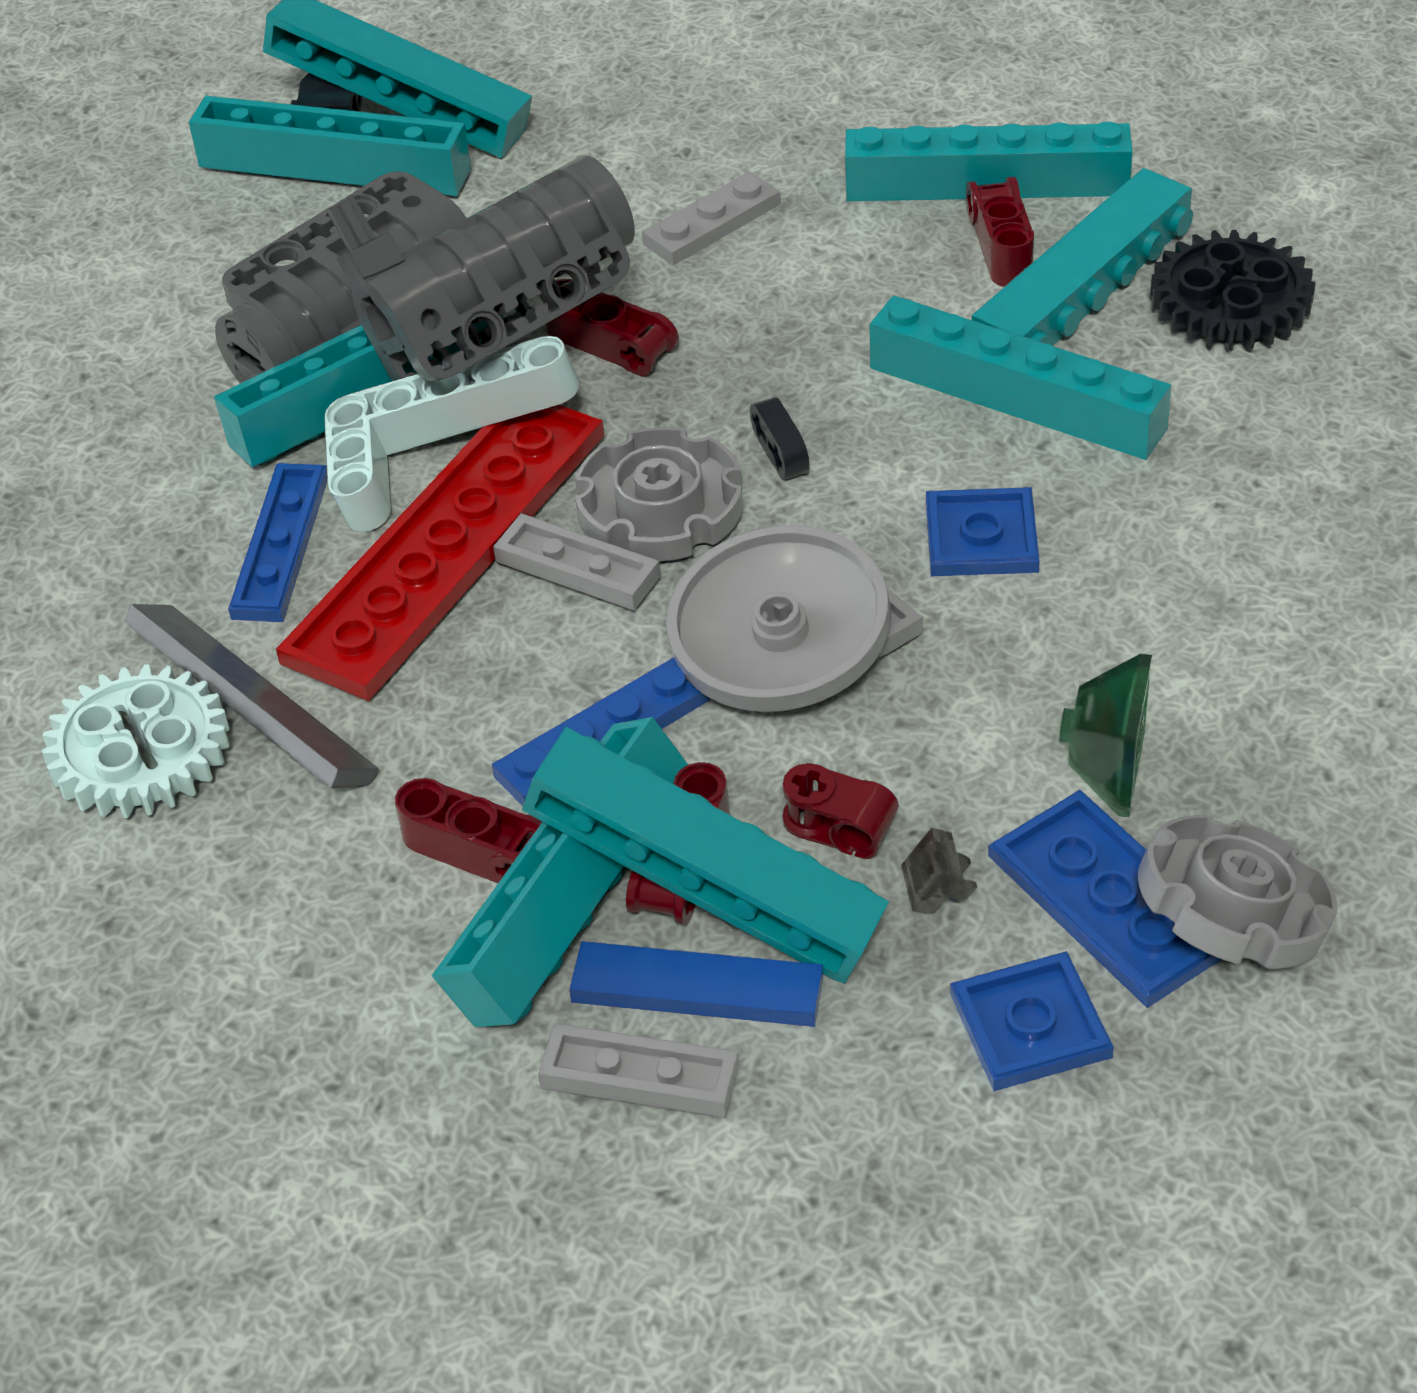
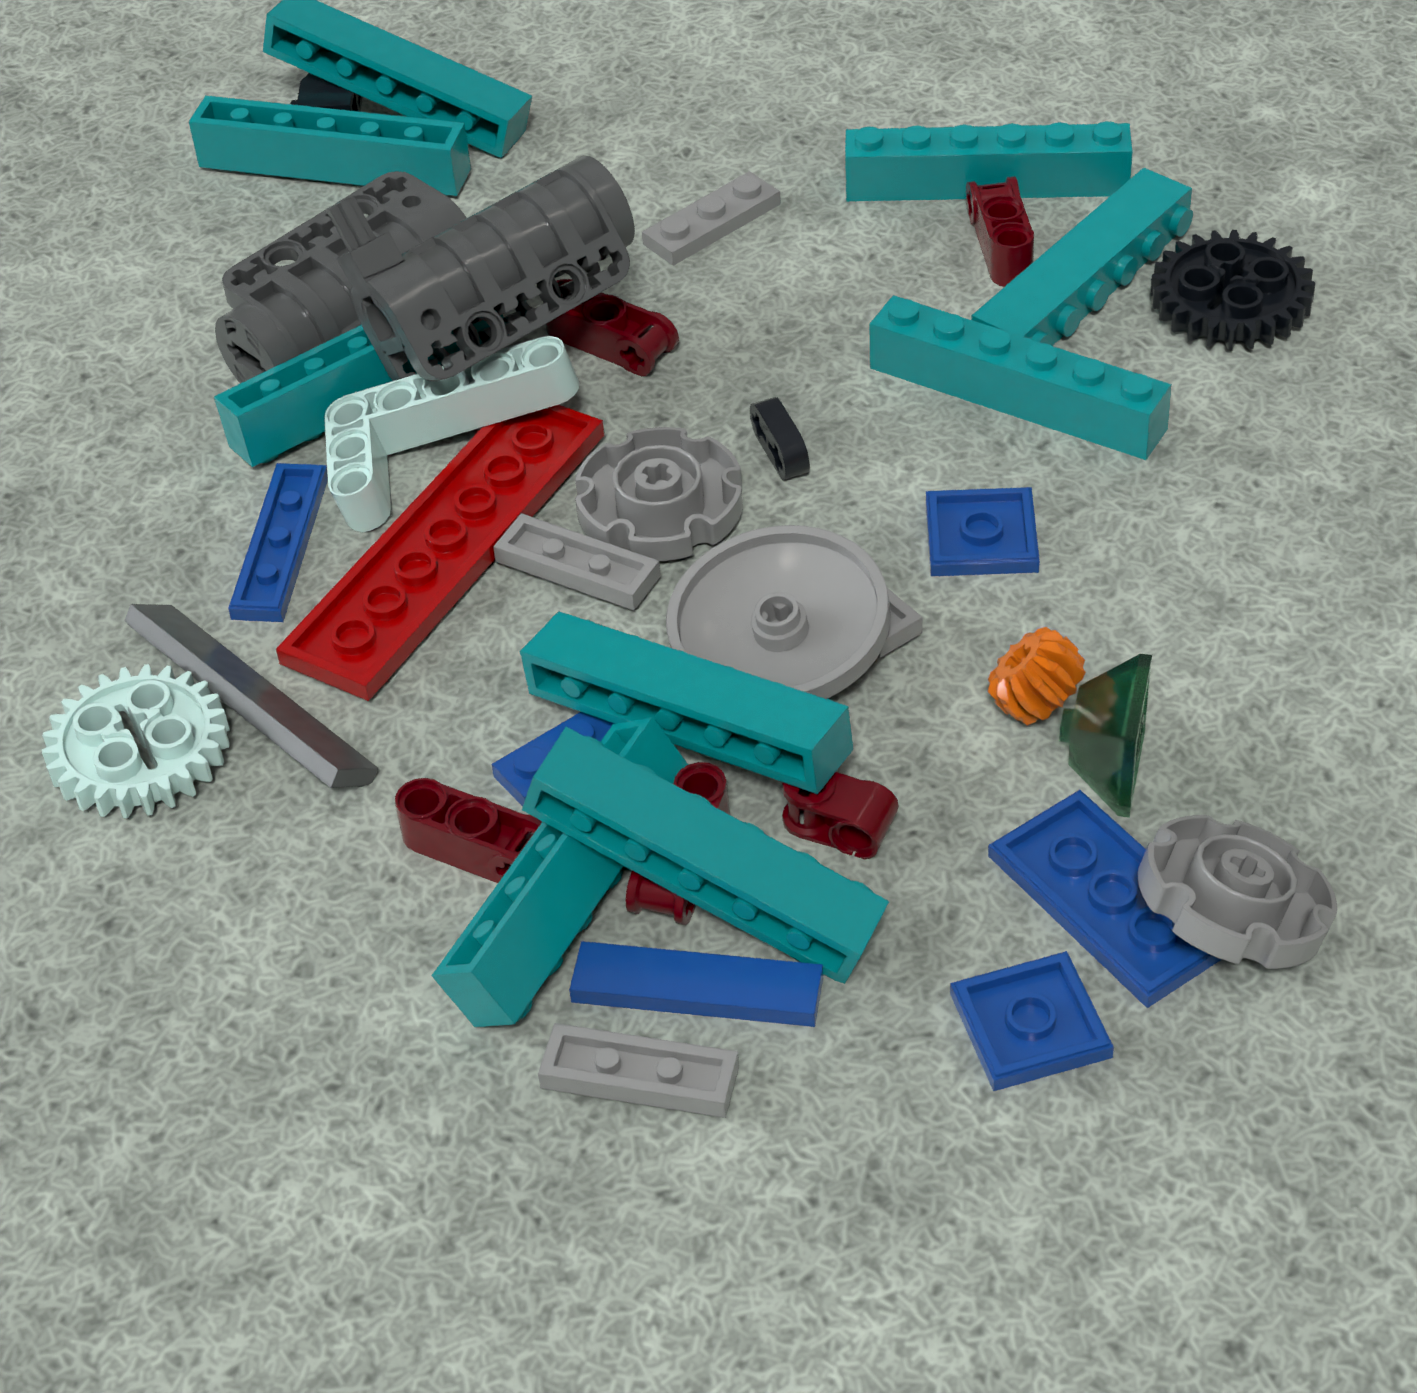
clear smoke tile [901,827,977,914] -> none
none -> teal brick [520,611,854,794]
none -> orange gear [988,627,1086,725]

